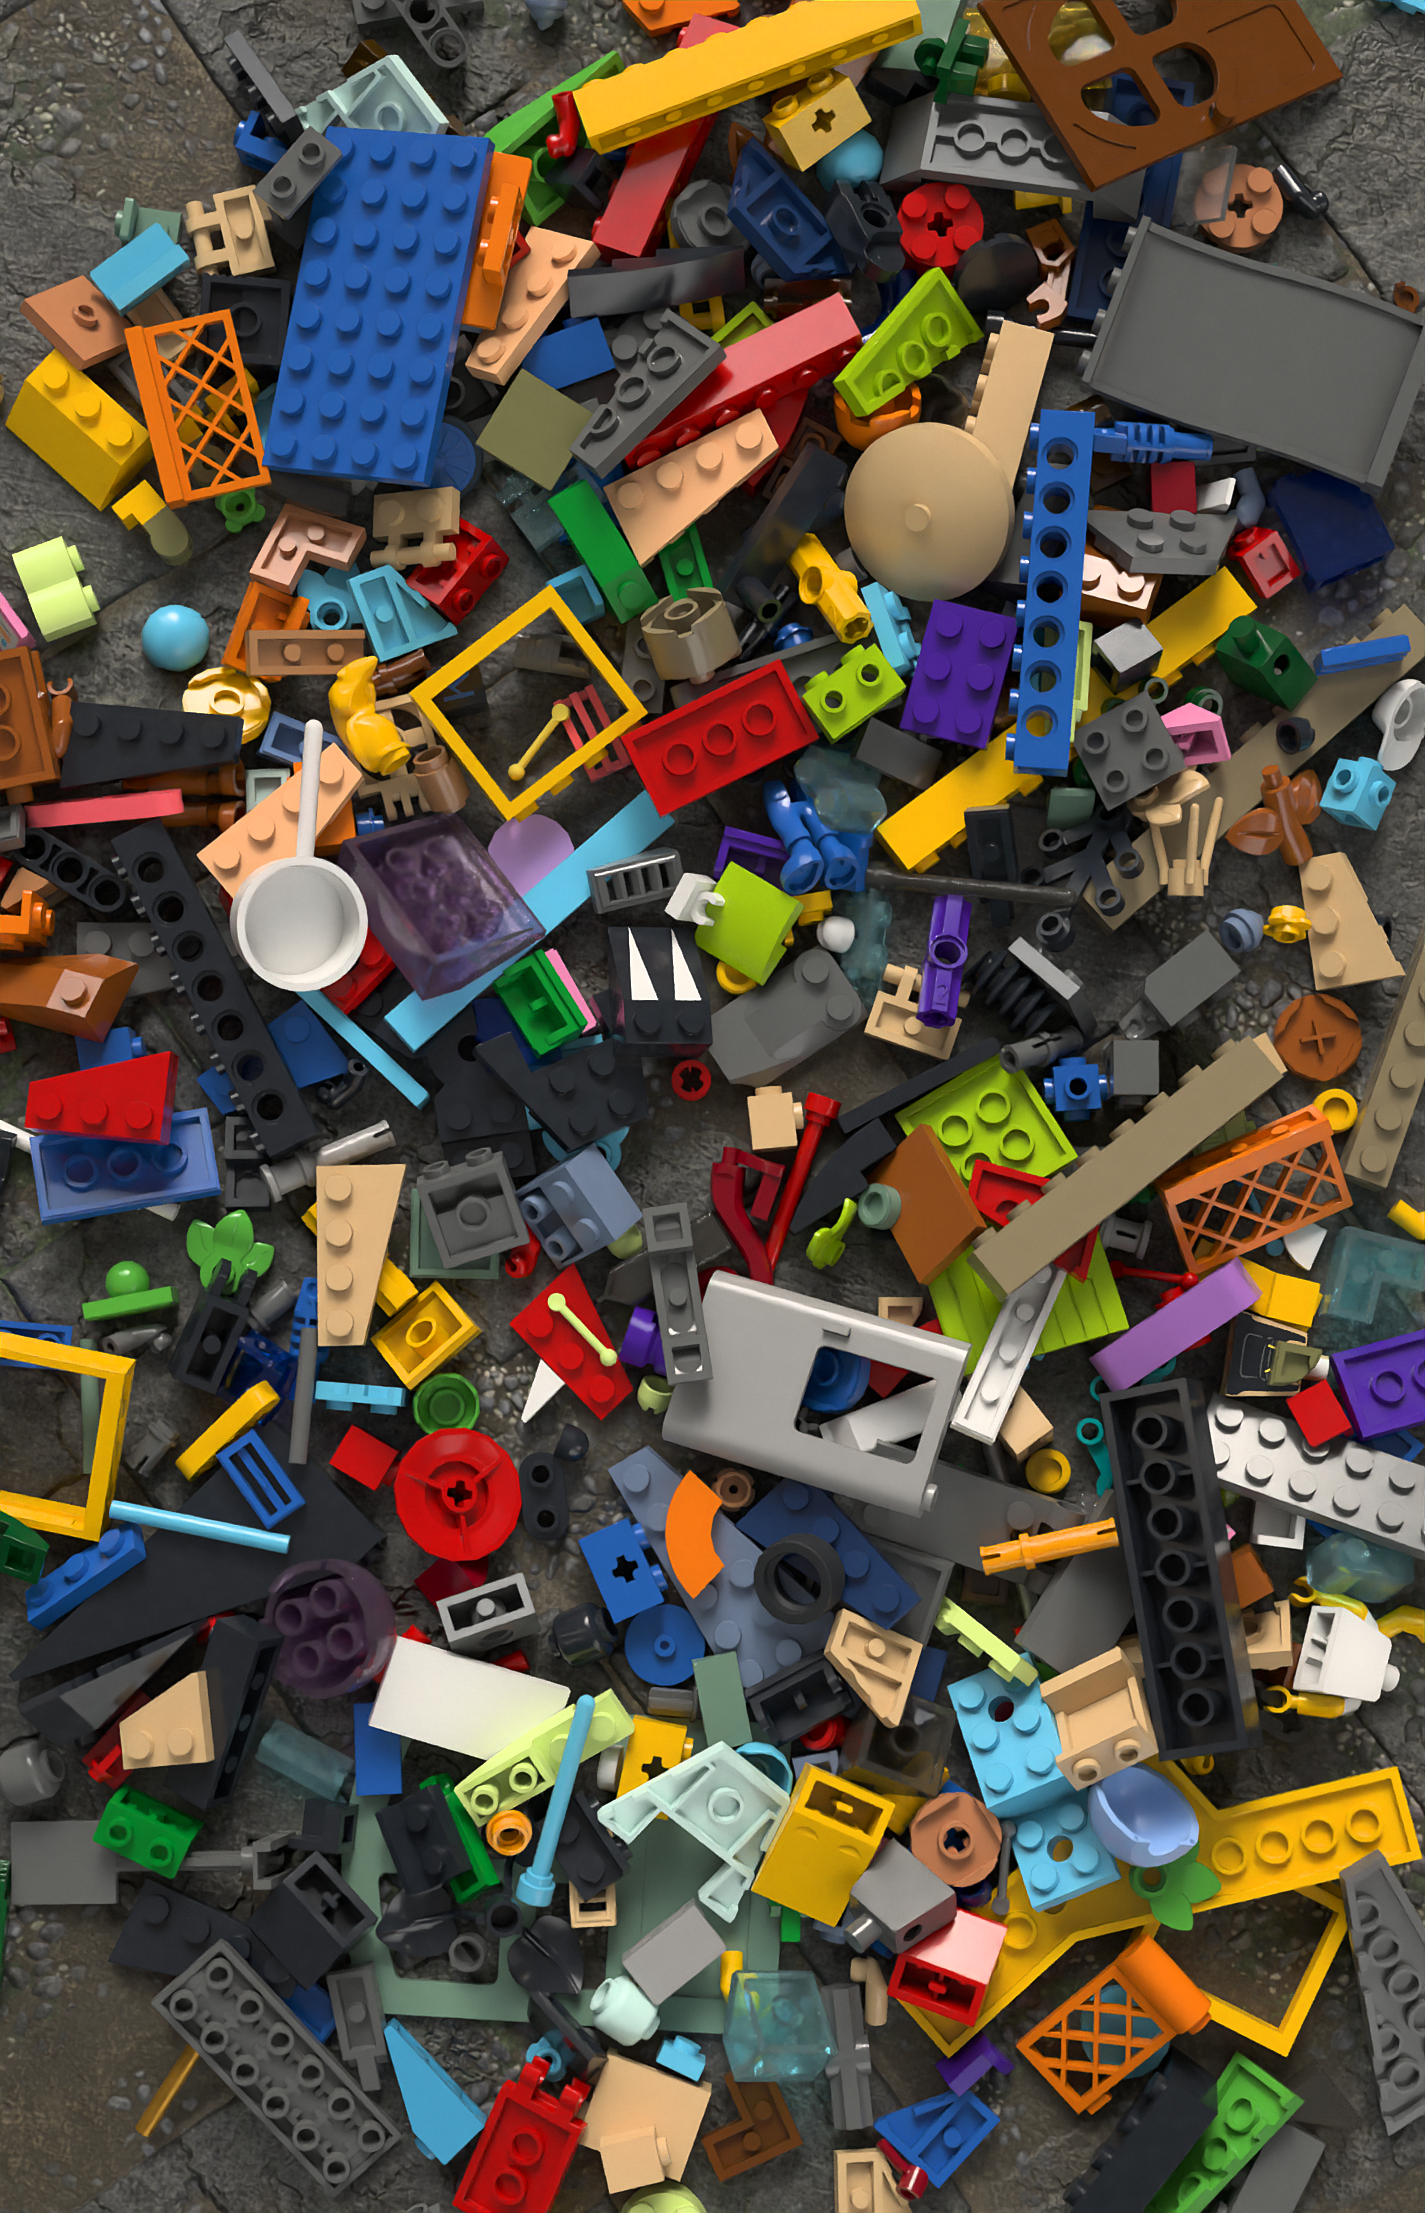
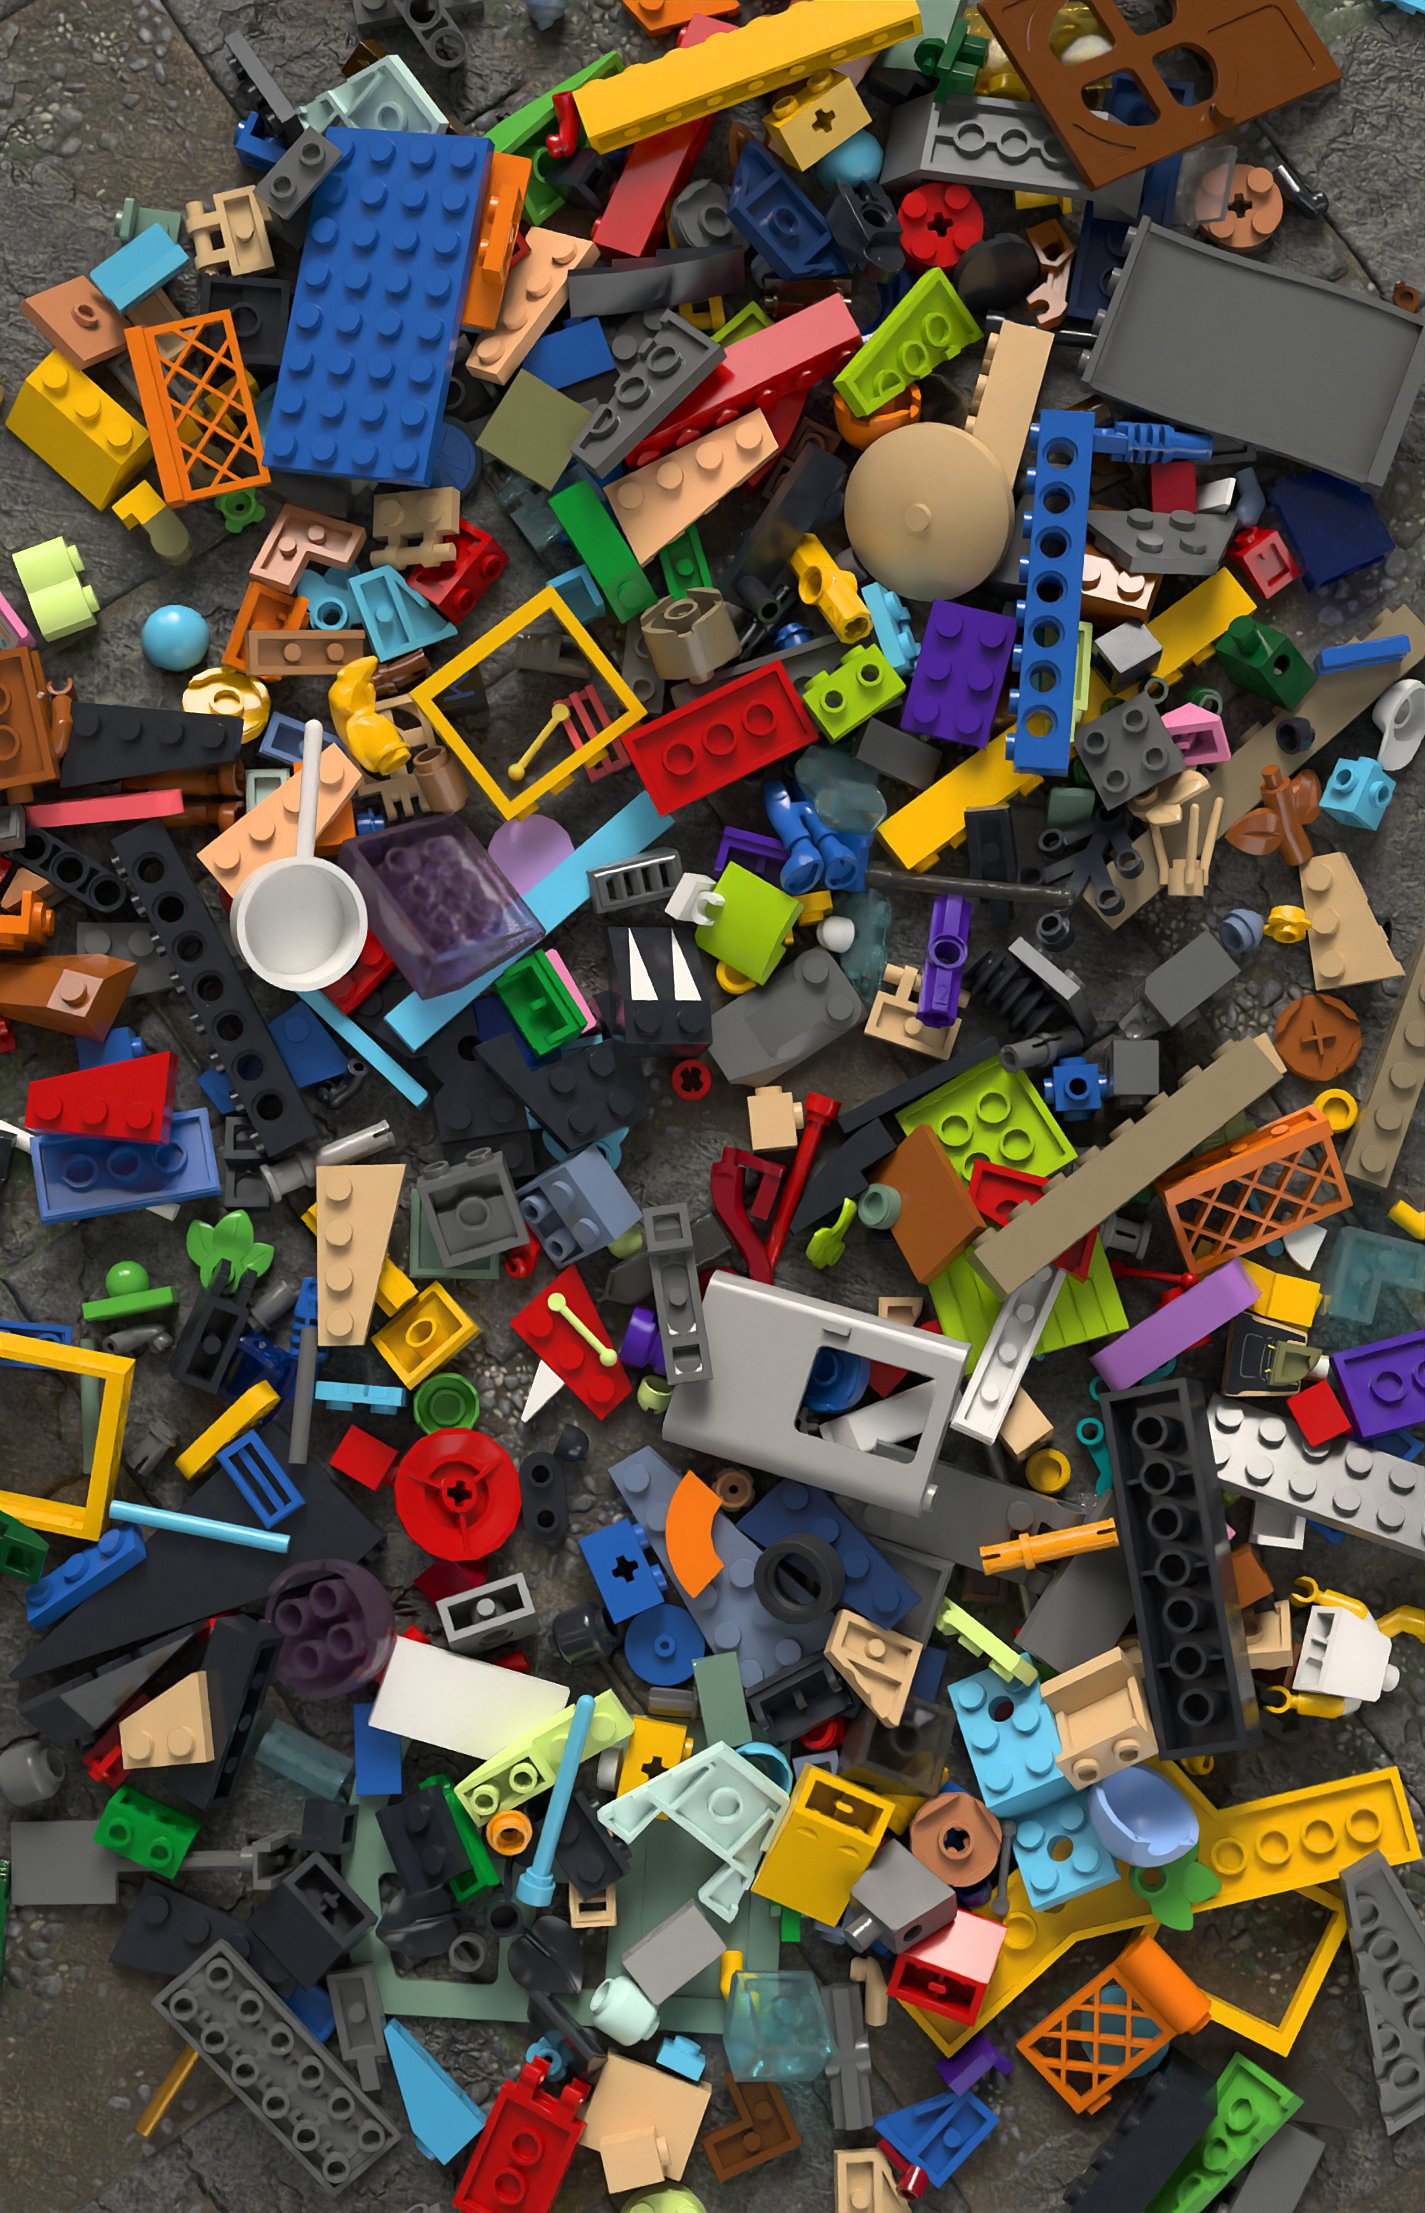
clear light blue brick [1306,1532,1415,1603] -> none

